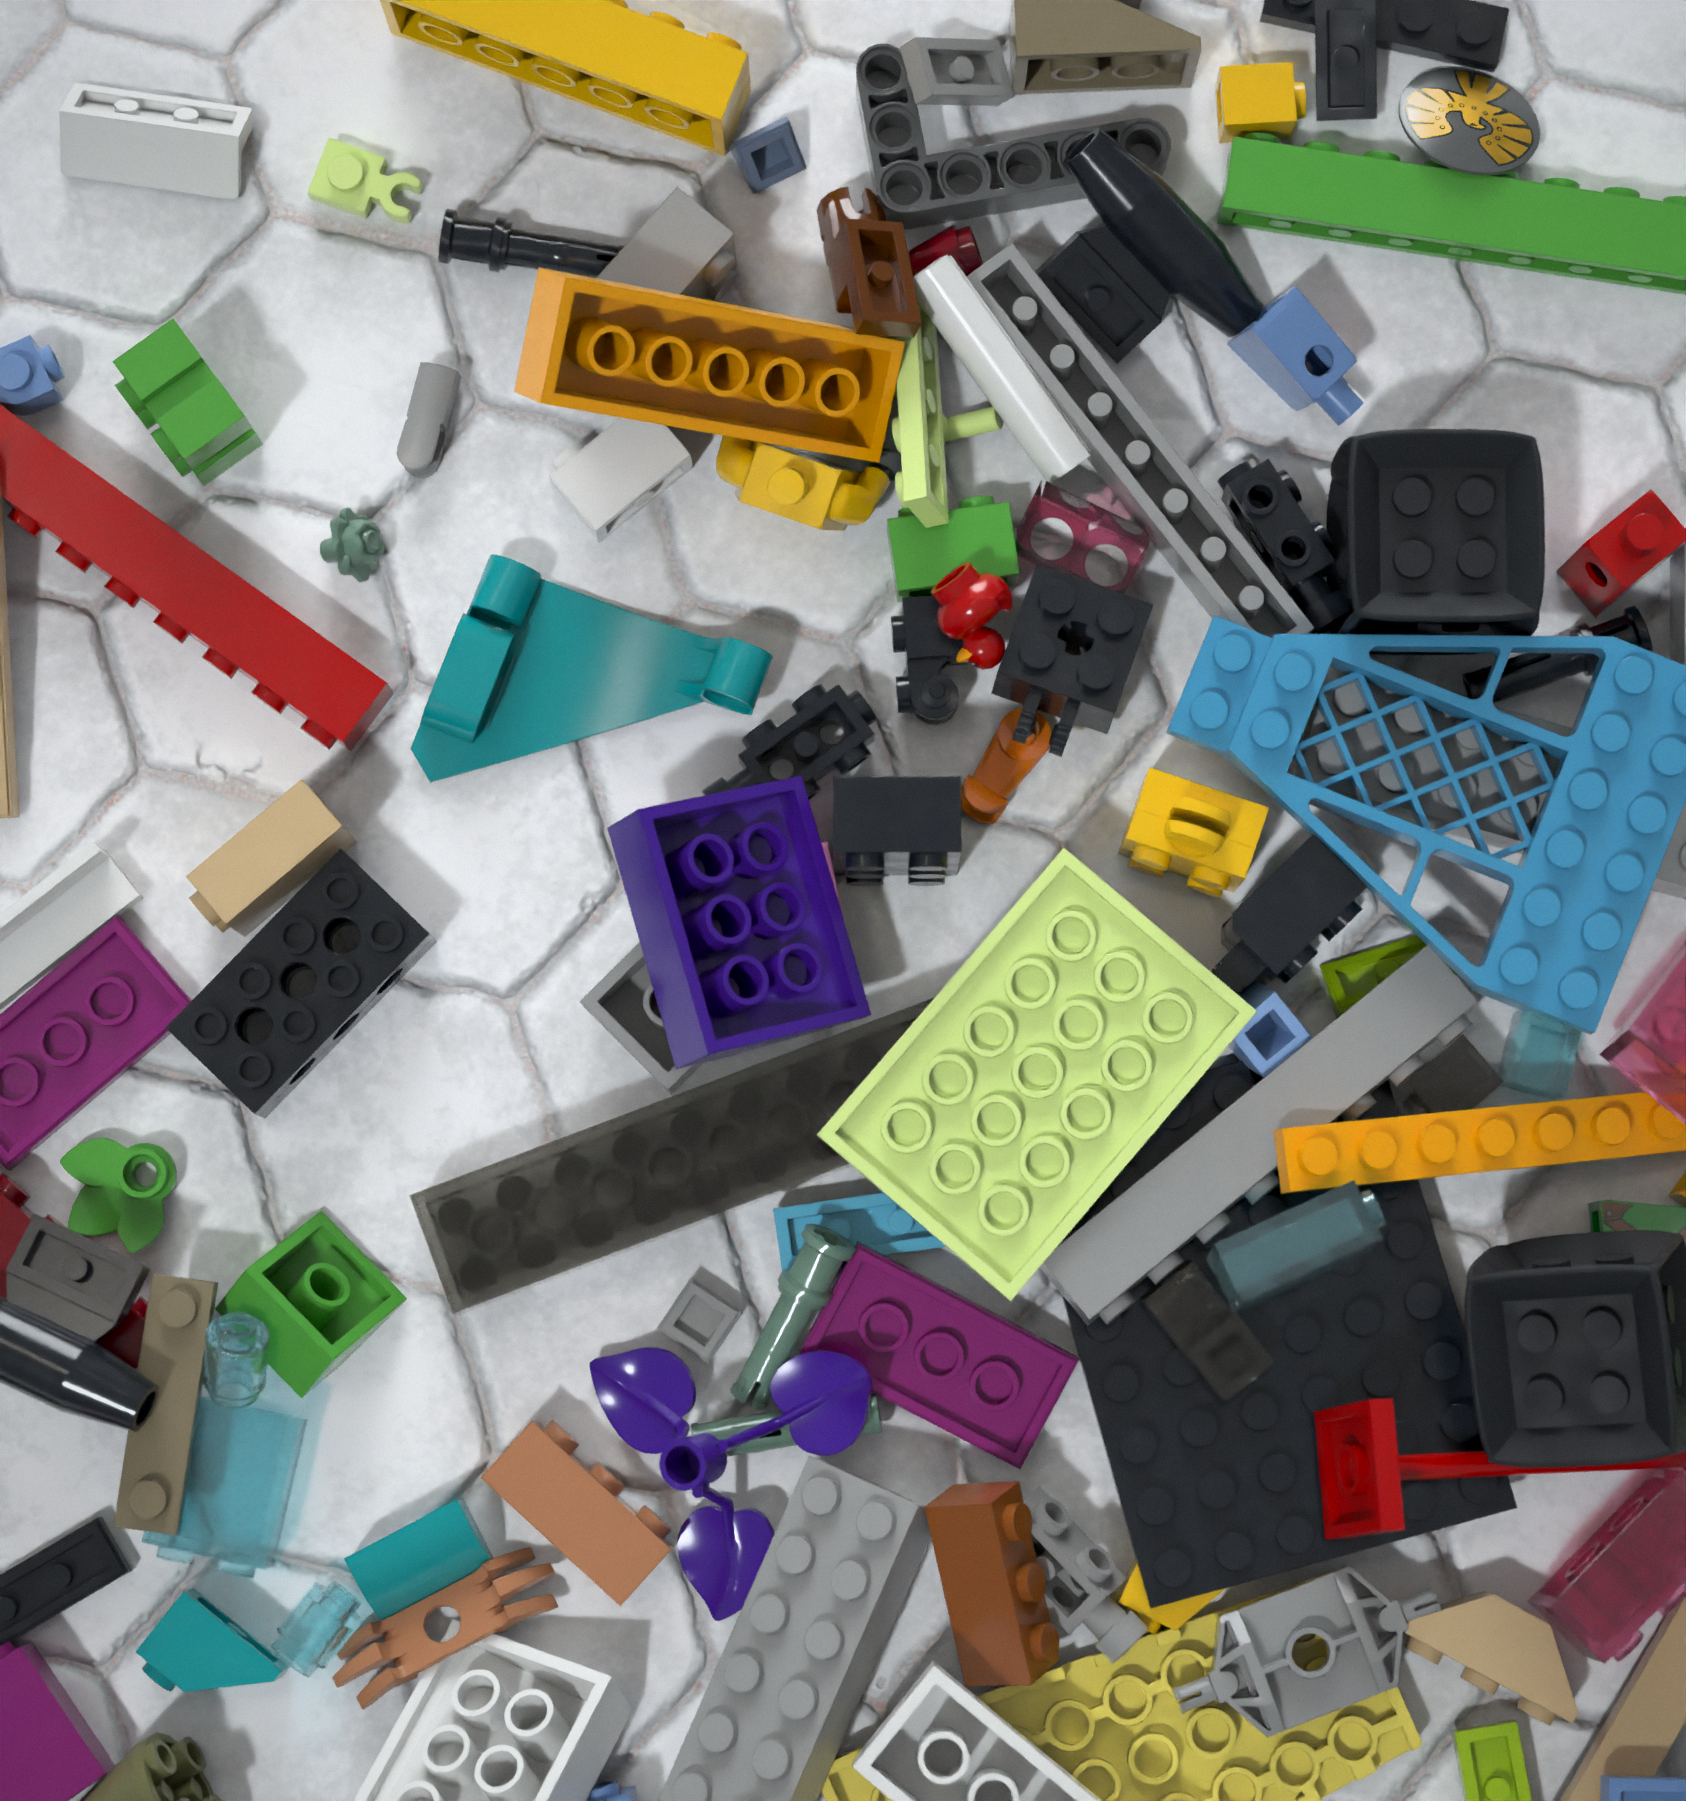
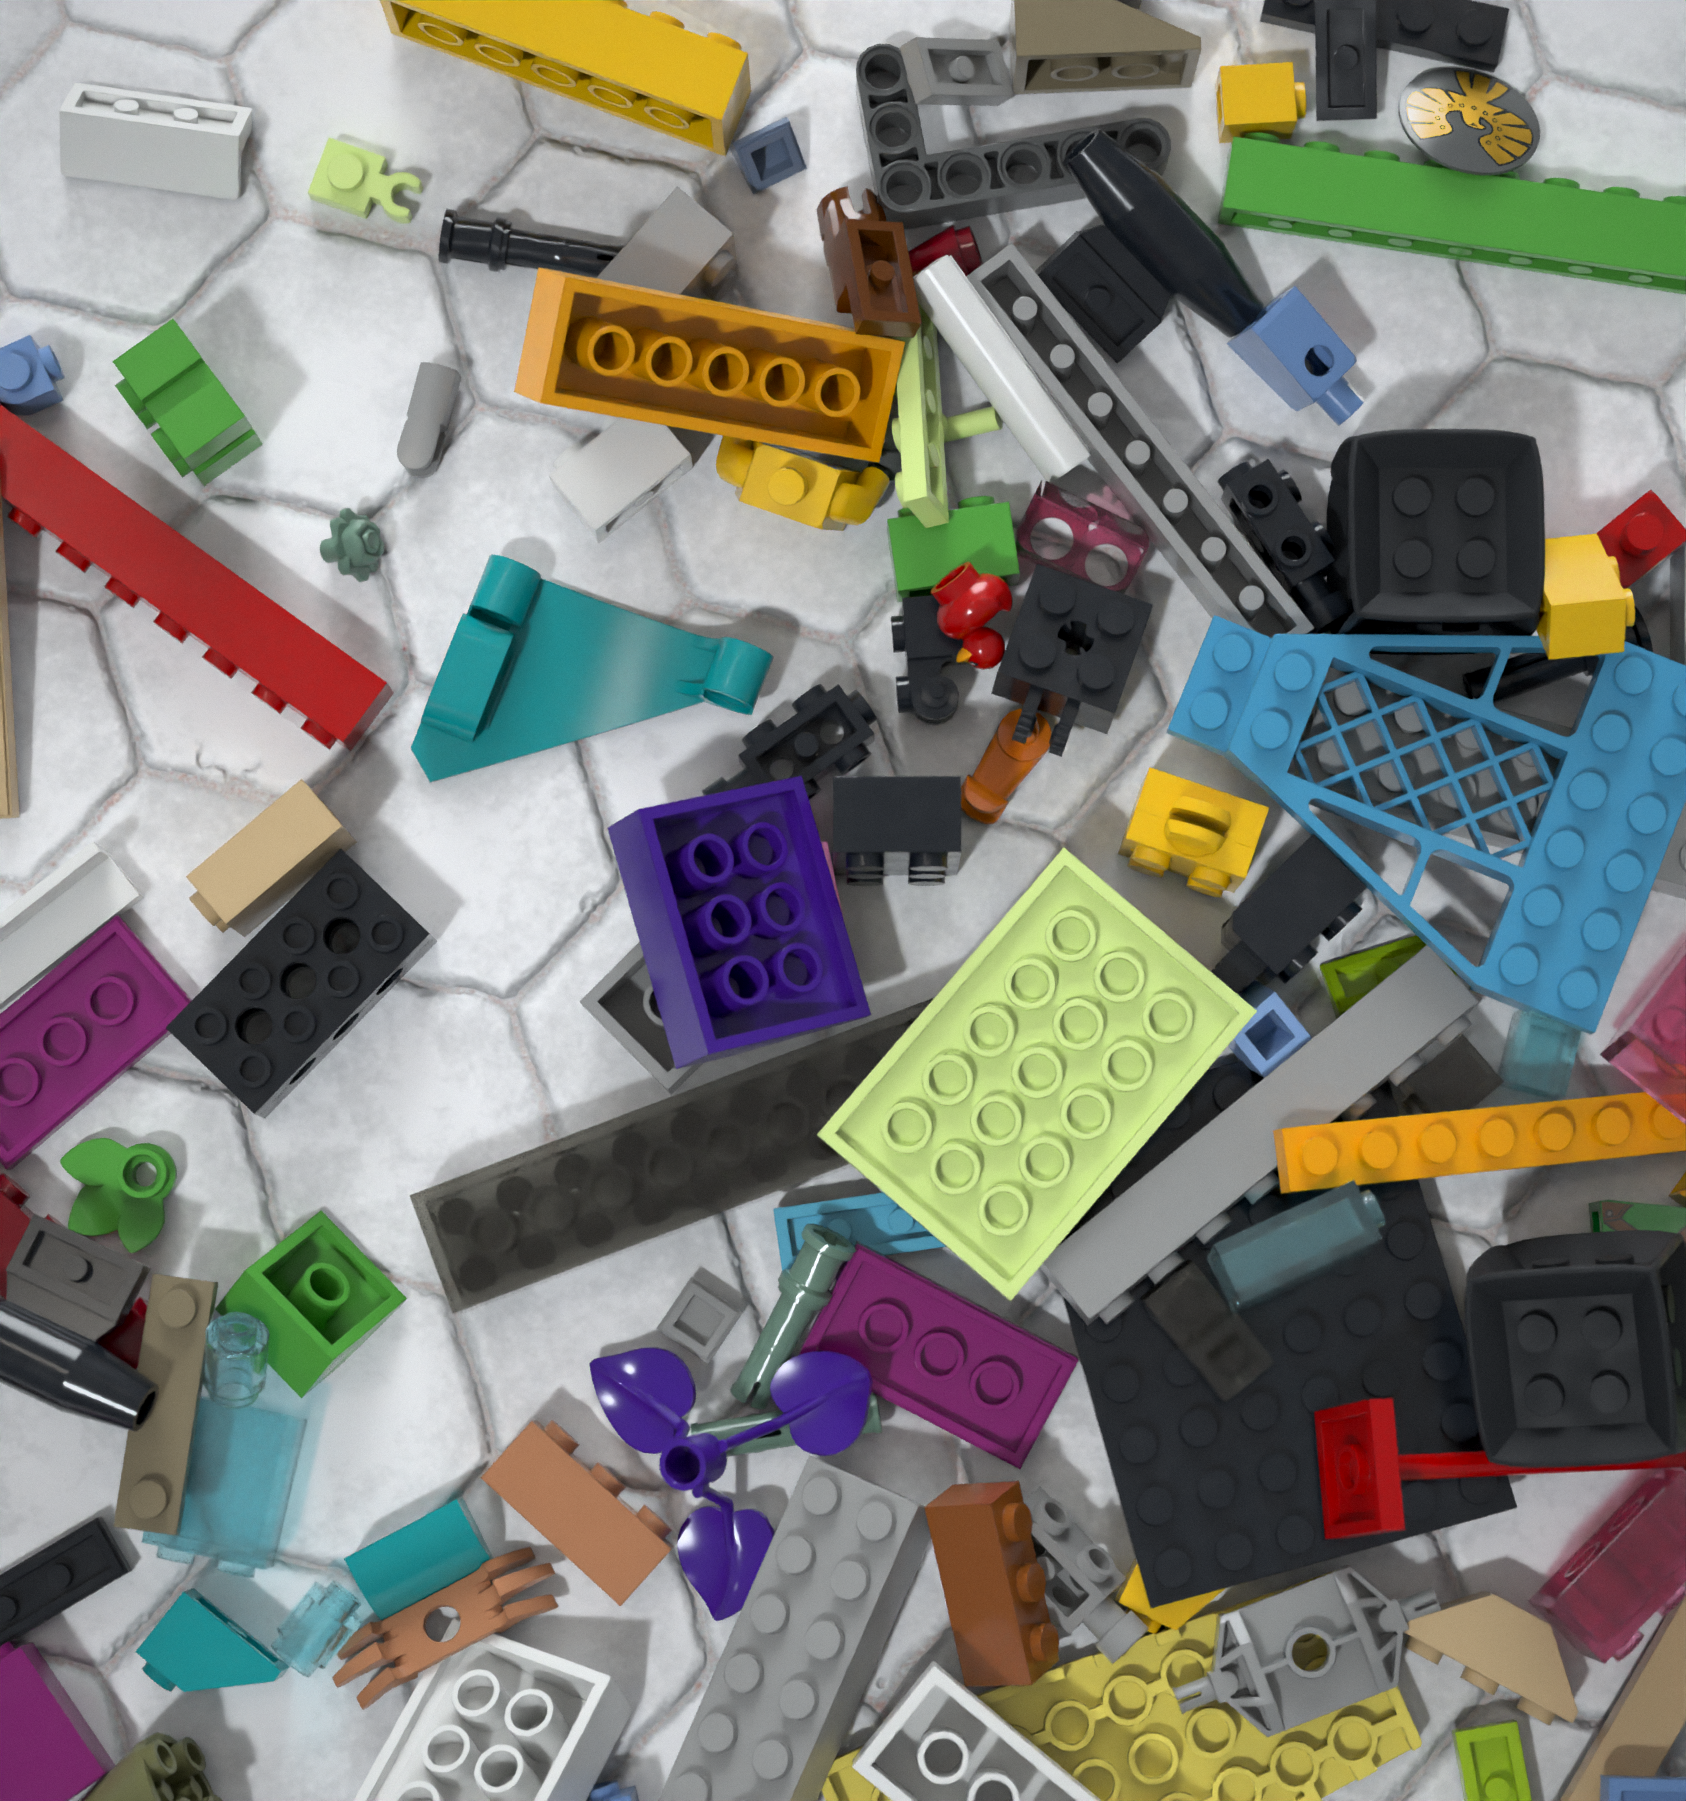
none -> yellow brick [1536,534,1635,660]

